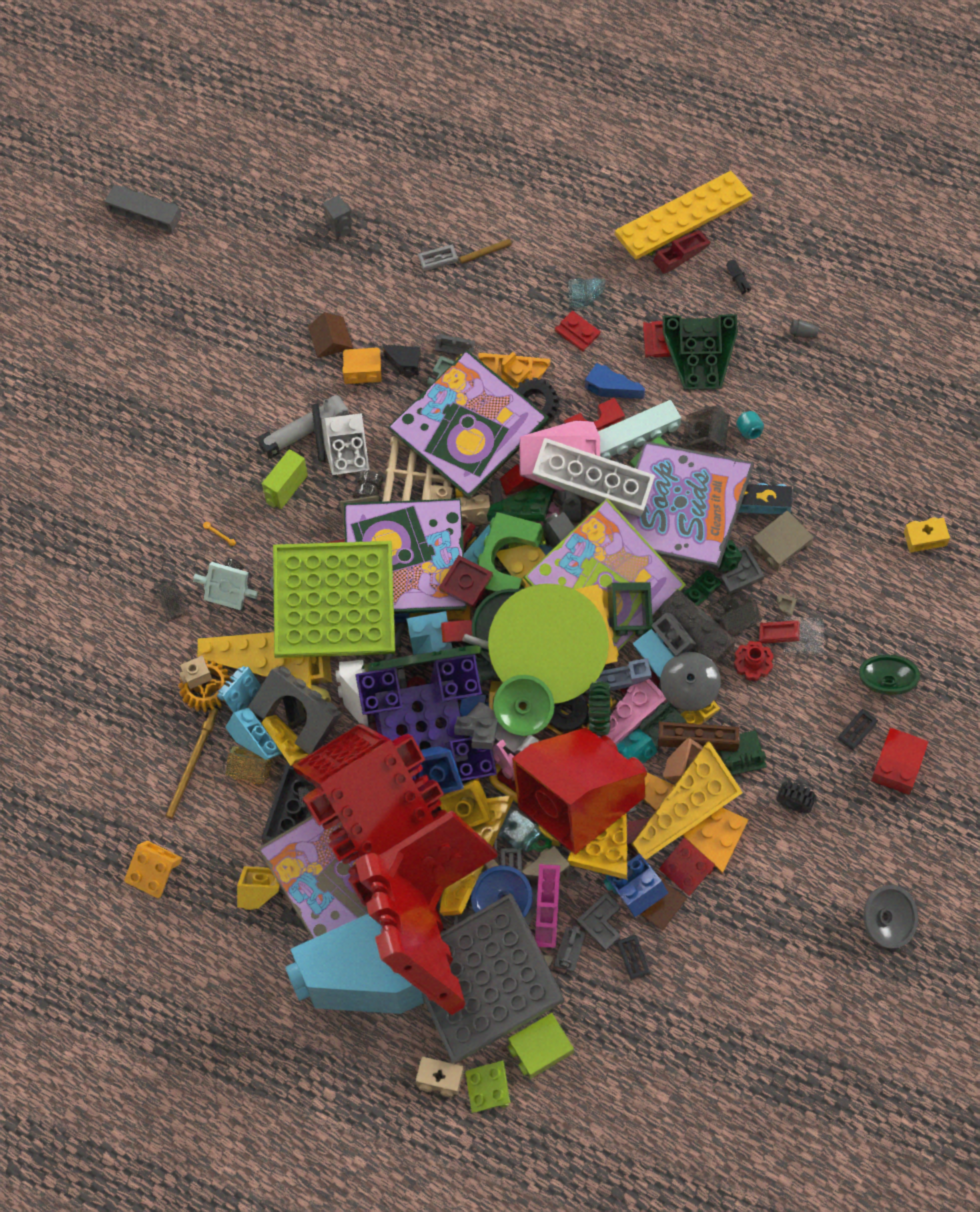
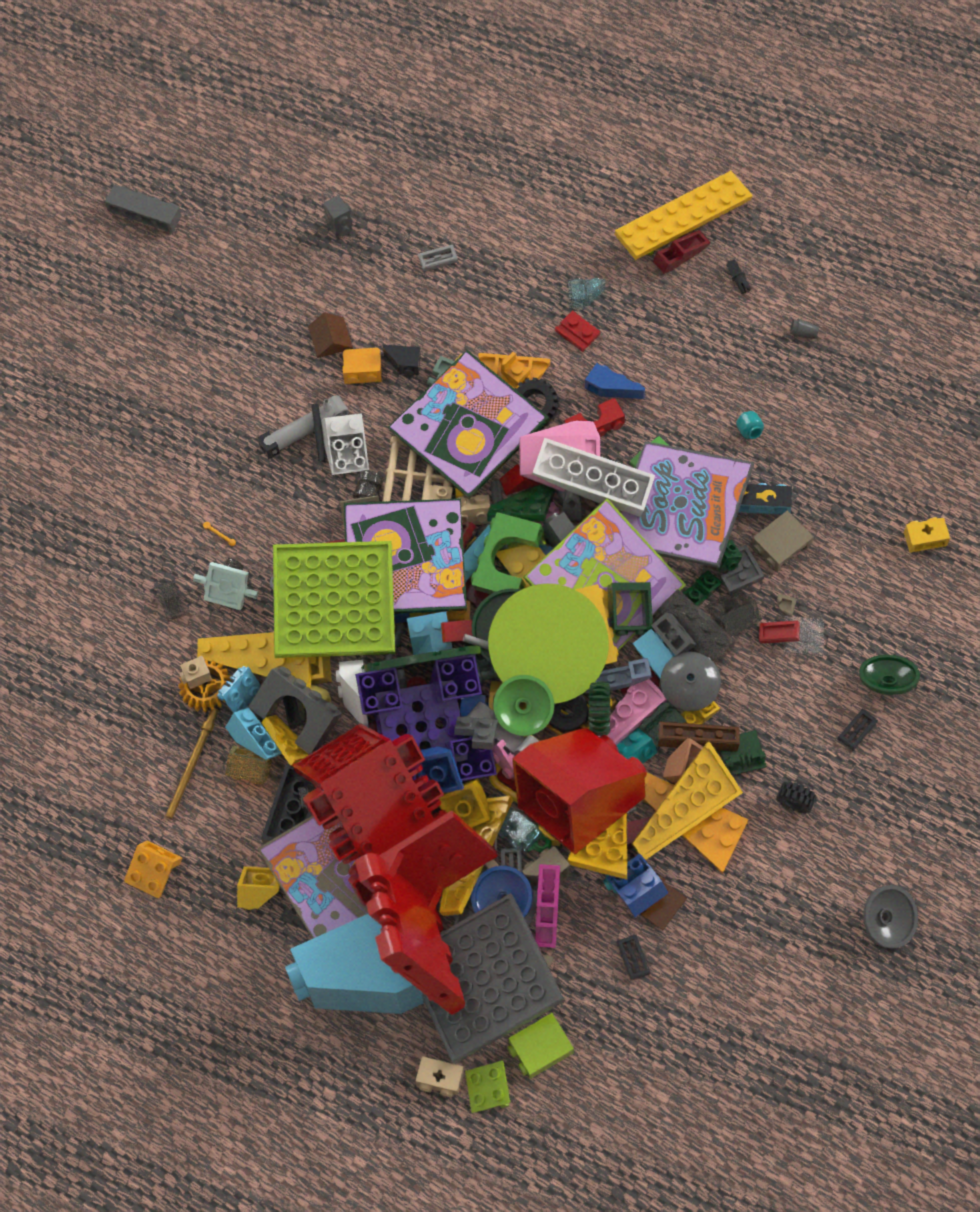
lime brick [262,449,308,509] -> none
dark grey hinge [435,333,475,355] -> none
dark red plate [439,555,493,608] -> none
pearl gold bar [459,239,512,264] -> none
dark grey hinge [554,926,586,972] -> none
dark grey plate [577,892,621,952] -> none
light aqua brick [598,400,681,459] -> none
red plate [643,321,671,358] -> none
red hinge [659,838,715,896] -> none
dark green wedge [662,314,738,390] -> none
clear smoke slope [682,406,730,453] -> none
red plant [734,641,774,681] -> none
red slope [871,727,929,795] -> none

